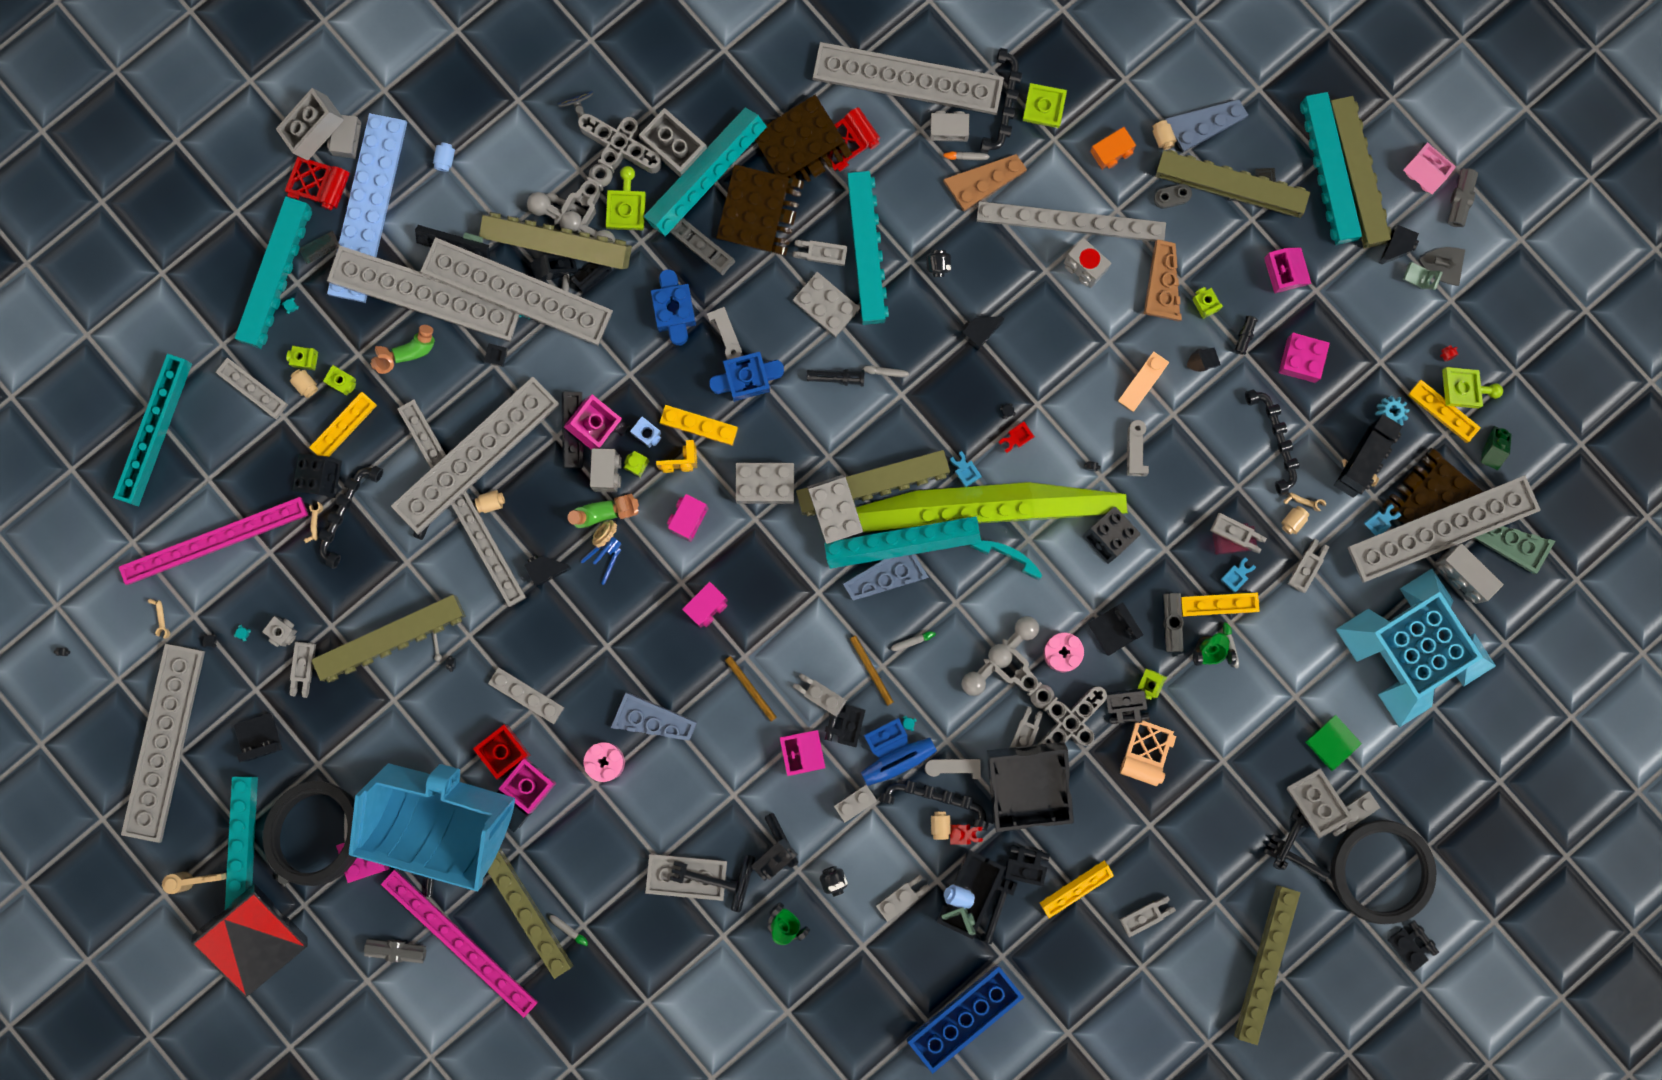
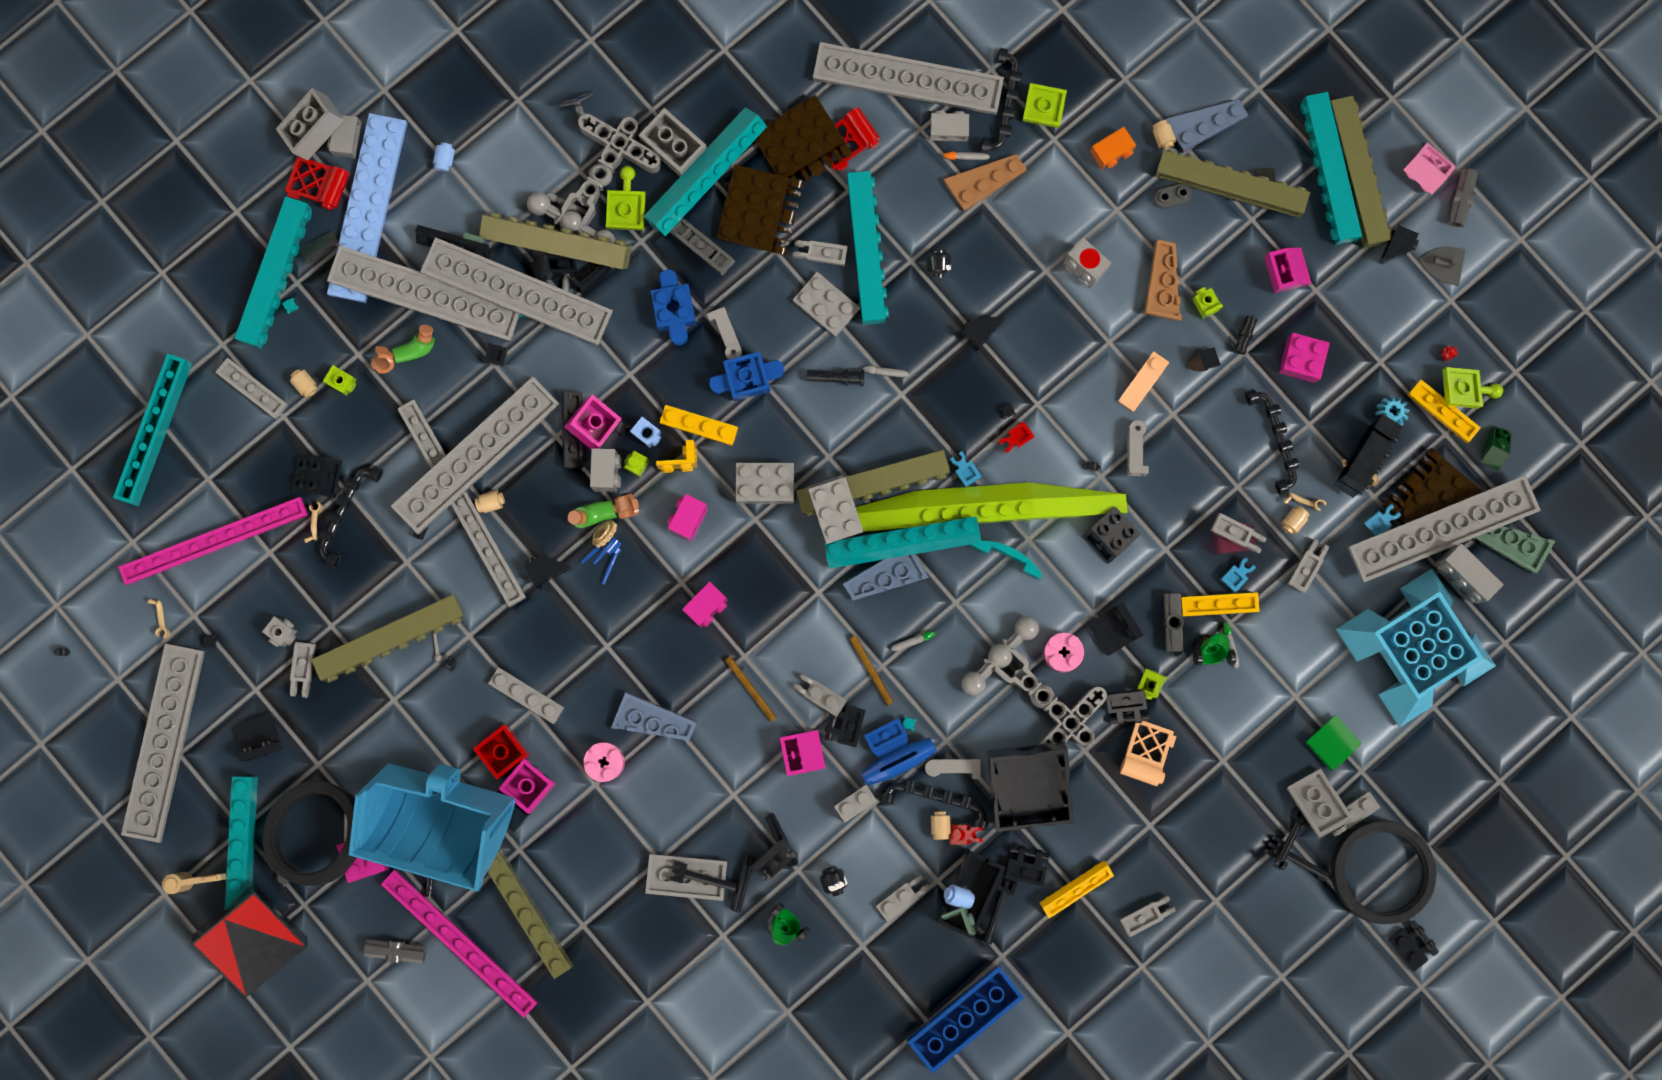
teal piece [234,625,251,642] -> none
lime brick [286,346,318,371] -> none
yellow plate [309,392,377,457] -> none
light grey piece [549,915,588,946] -> none
light grey plate [976,201,1166,242] -> none
light grey hinge [1010,706,1043,748] -> none
olive brick [1234,885,1301,1045] -> none
sand green bracket [1403,262,1443,290] -> none

